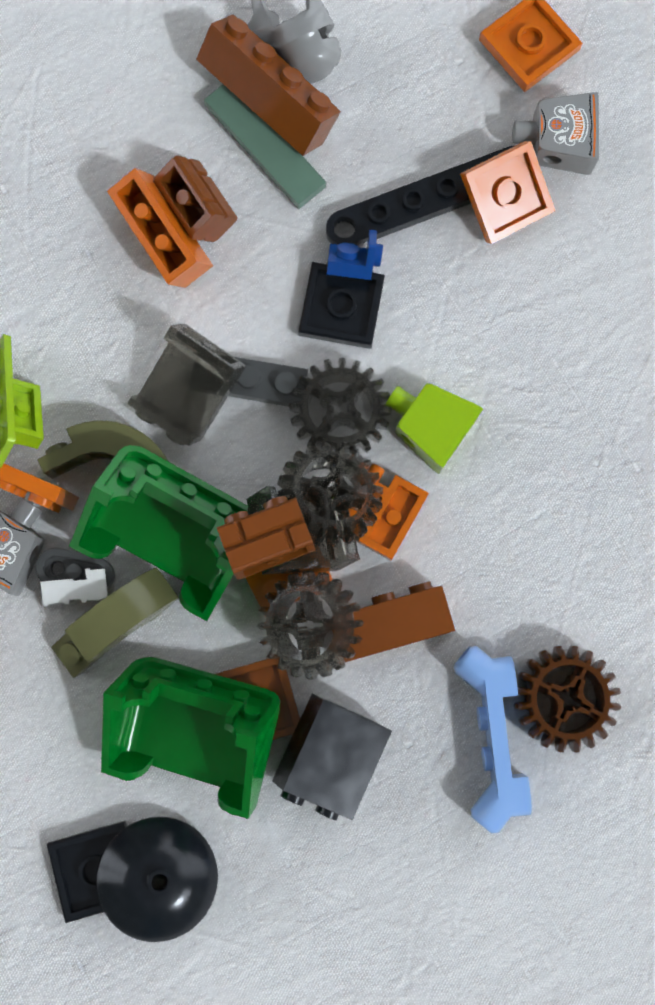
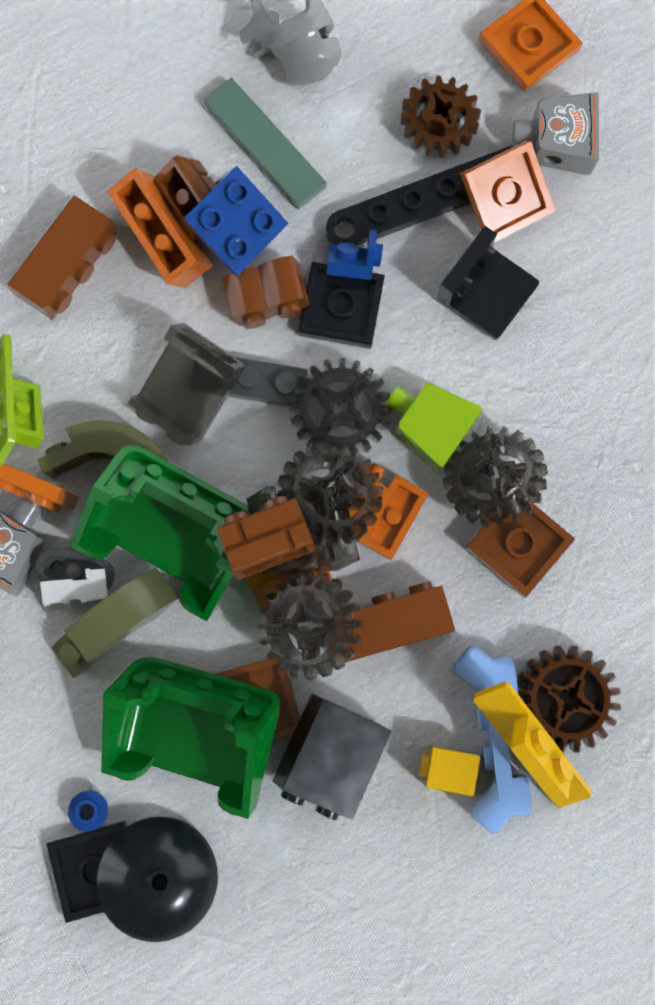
dark orange brick [196,14,341,156] -> none
none -> dark orange brick [7,195,117,320]
none -> blue plate [68,790,109,831]
none -> blue bracket [184,166,289,275]
none -> dark orange brick [222,255,310,329]
none -> reddish brown gear [400,75,481,158]
none -> yellow brick [418,745,480,796]
none -> black bracket [436,226,539,340]
none -> clear smoke gear [443,425,548,529]
none -> dark orange plate [465,489,575,598]
none -> yellow bracket [473,682,591,807]

